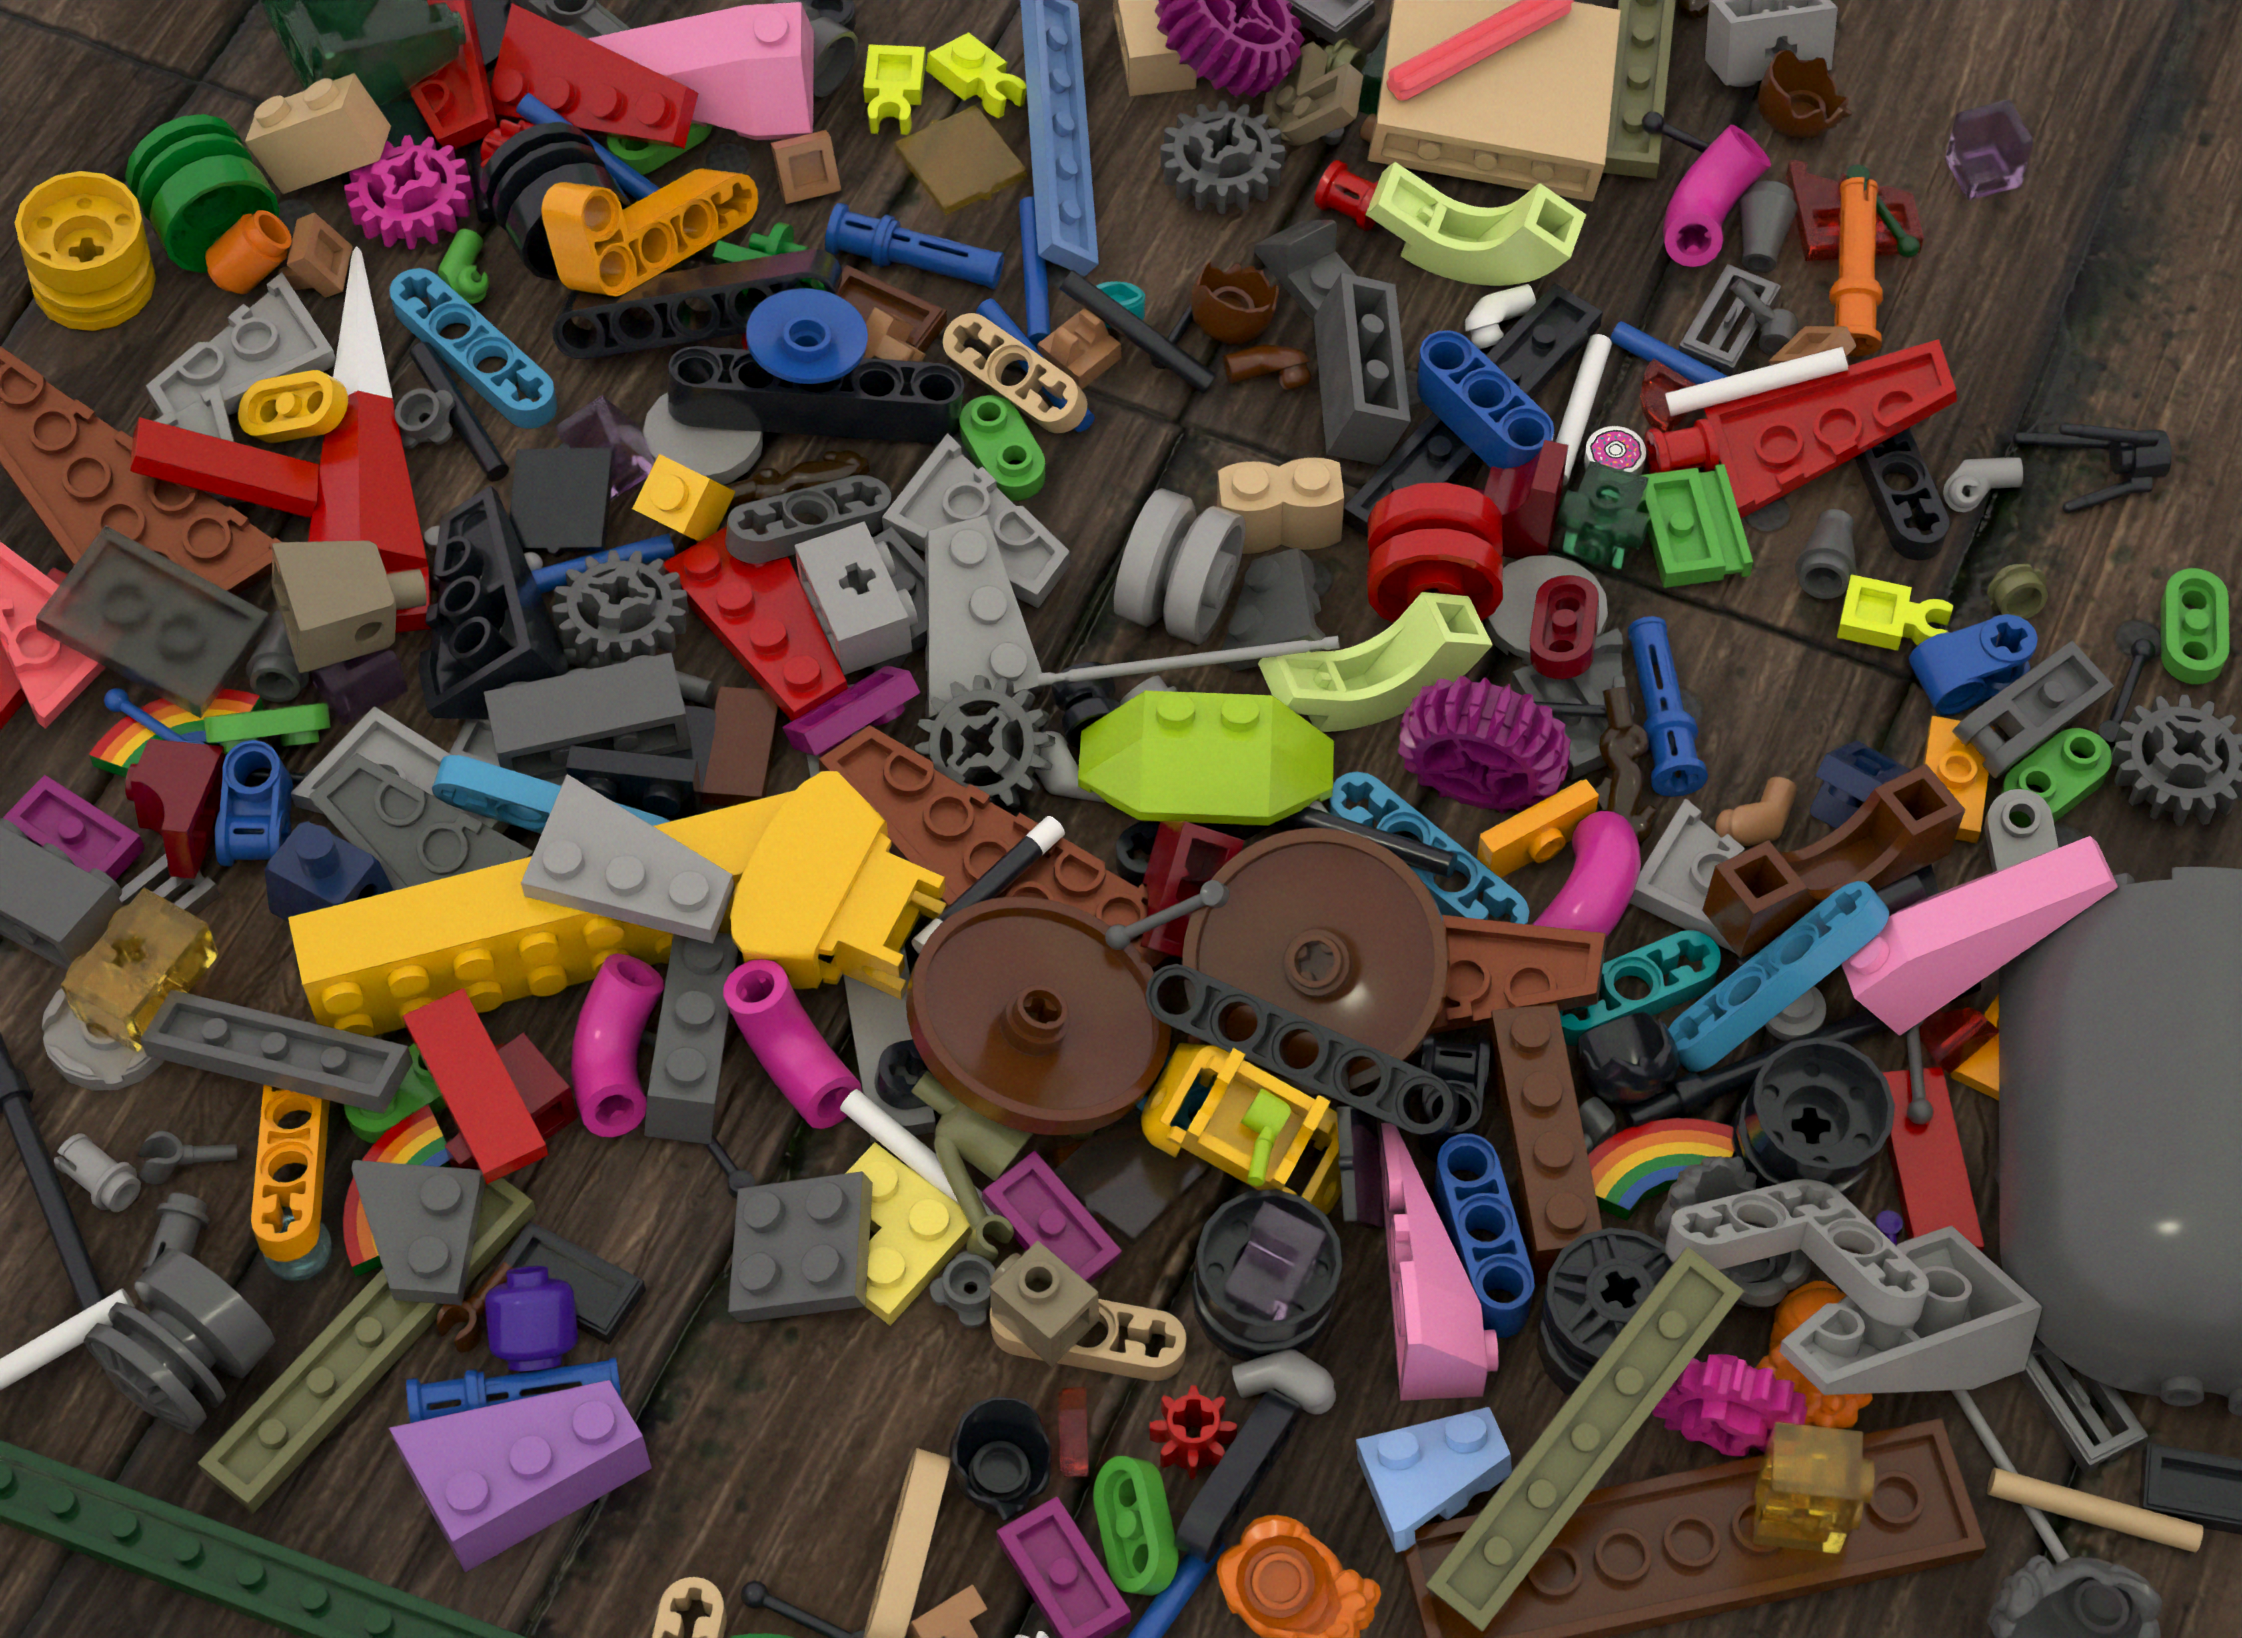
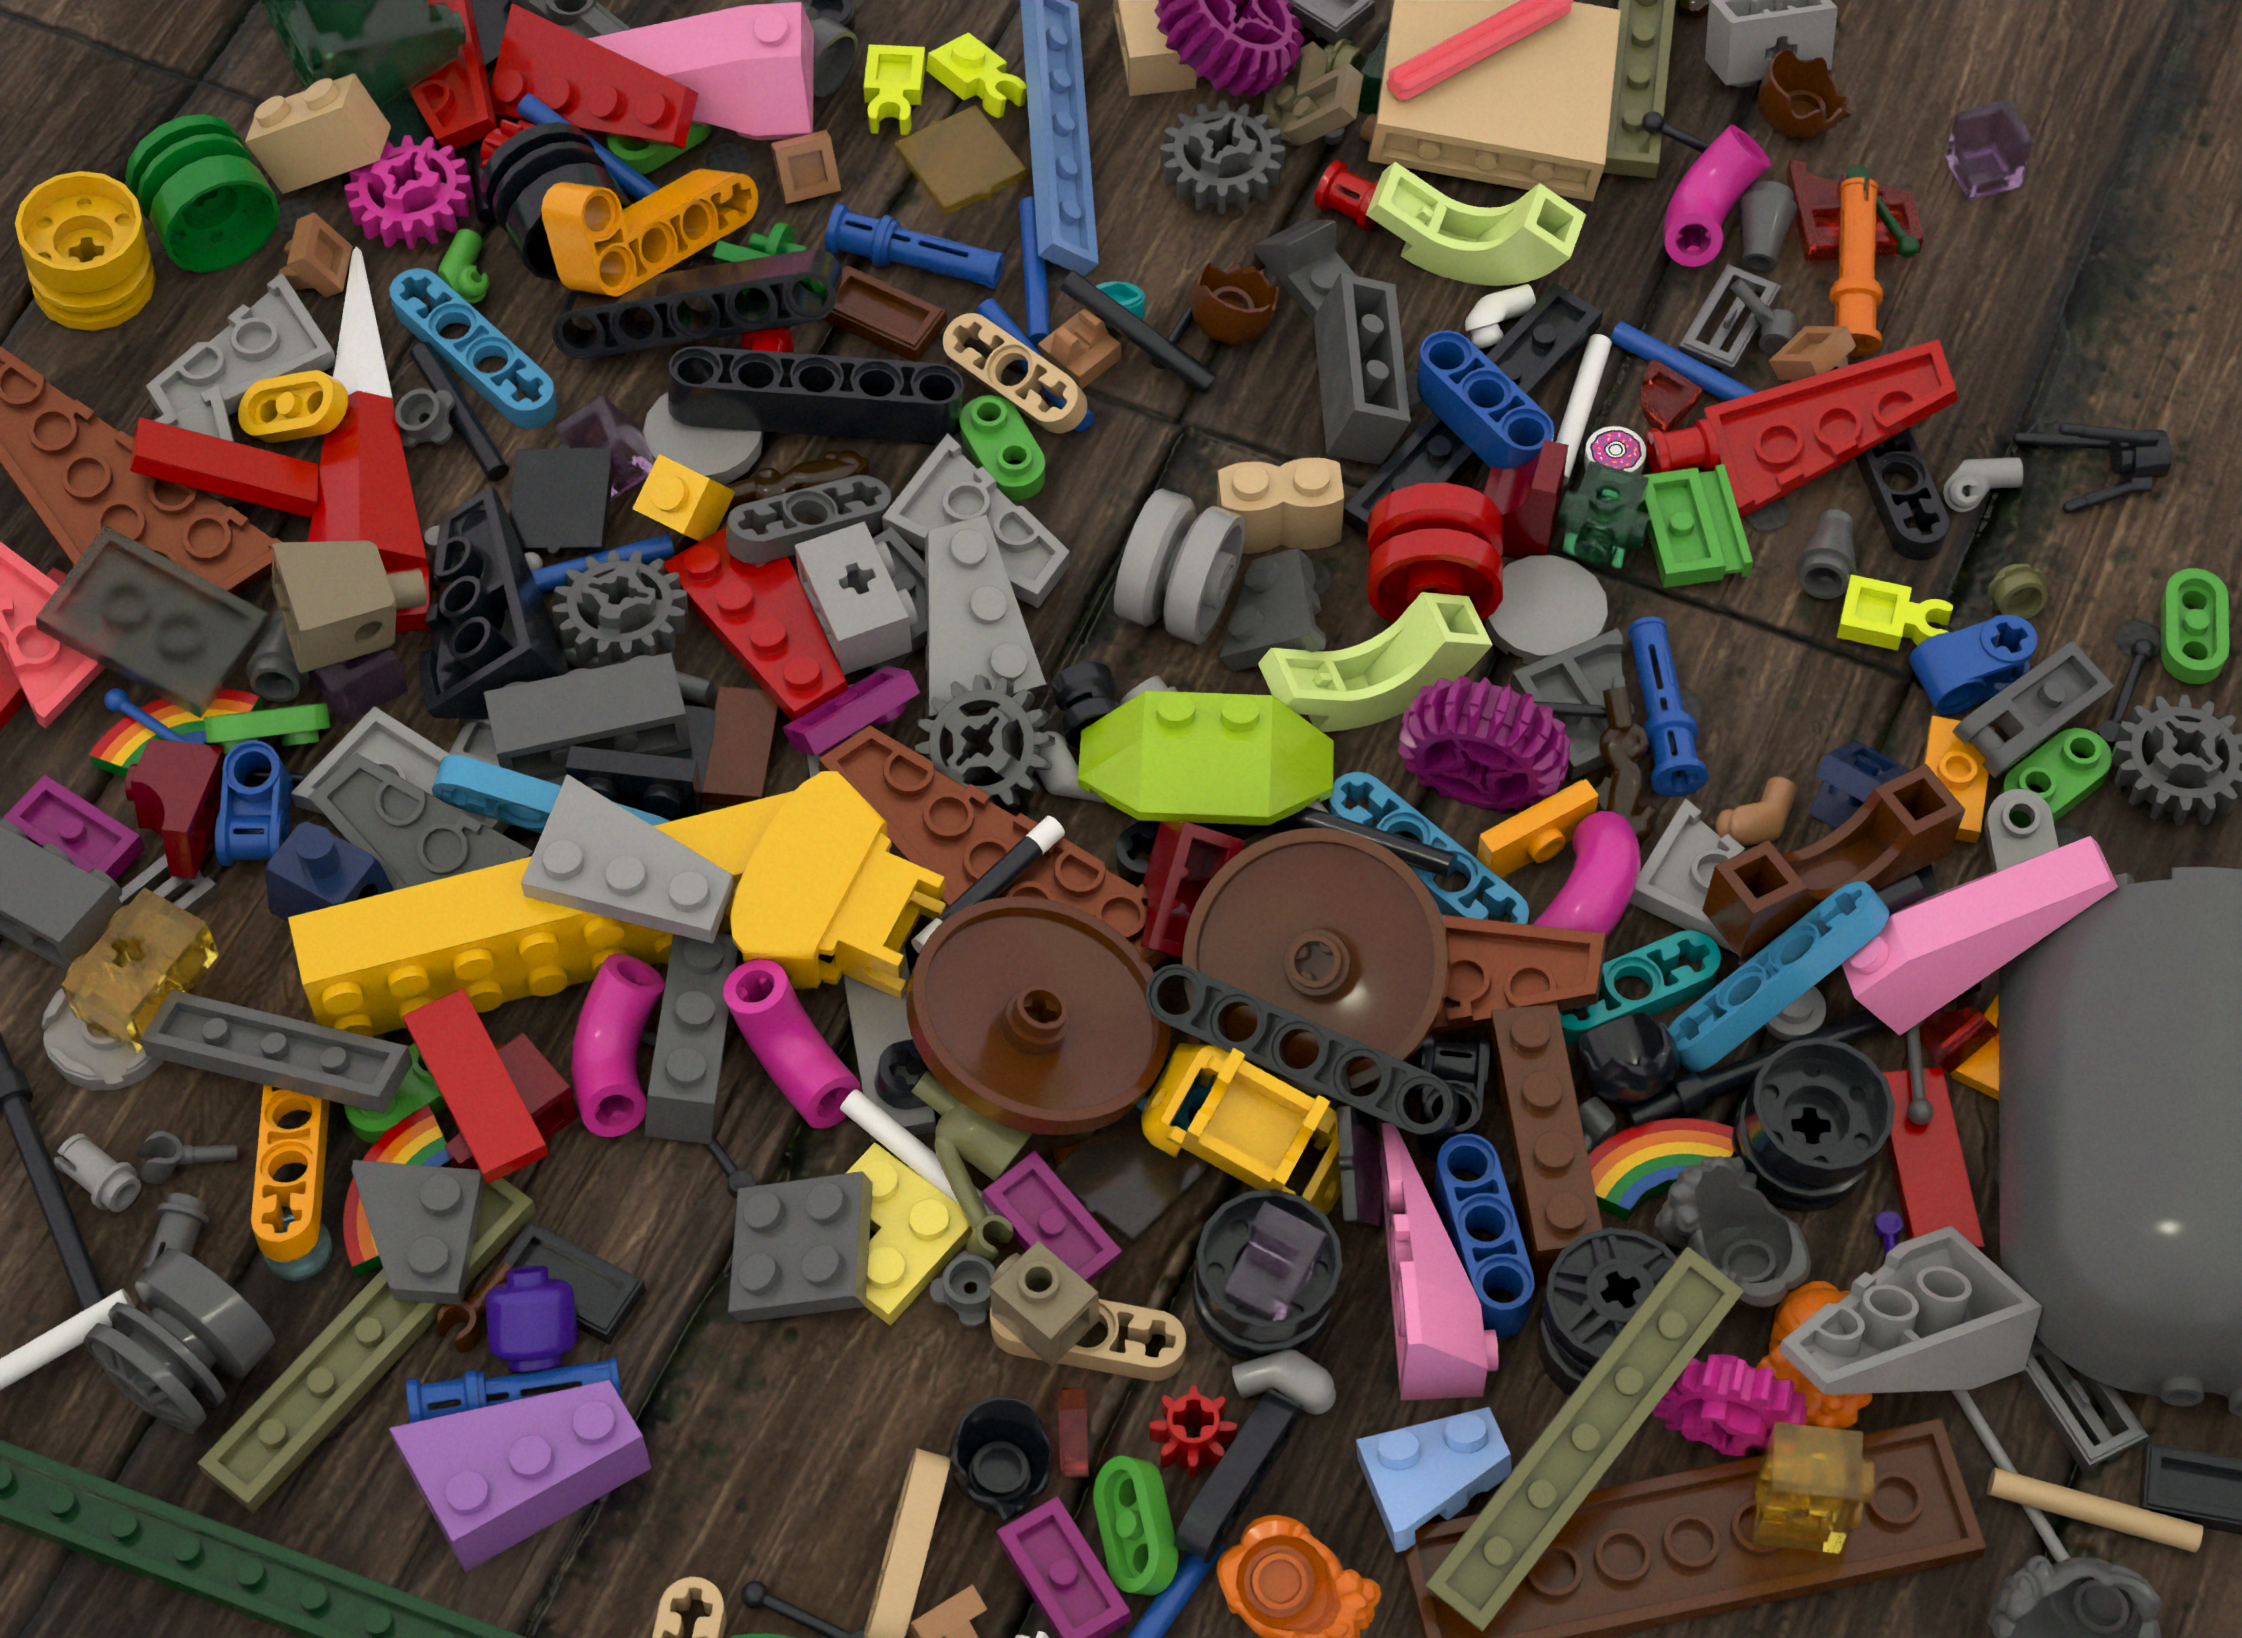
orange brick [205,210,292,294] -> none
blue dish [746,288,868,384] -> none
medium nougat tile [863,307,926,362] -> none
light grey piece [1038,636,1340,686] -> none
dark grey hinge [1105,880,1229,950] -> none
reddish brown arm [1223,344,1312,390] -> none
lime hand [1240,1088,1291,1186] -> none
dark red plate [1529,575,1599,680] -> none
white bar [1665,347,1848,416] -> none
light grey beam [1665,1179,1929,1326] -> none

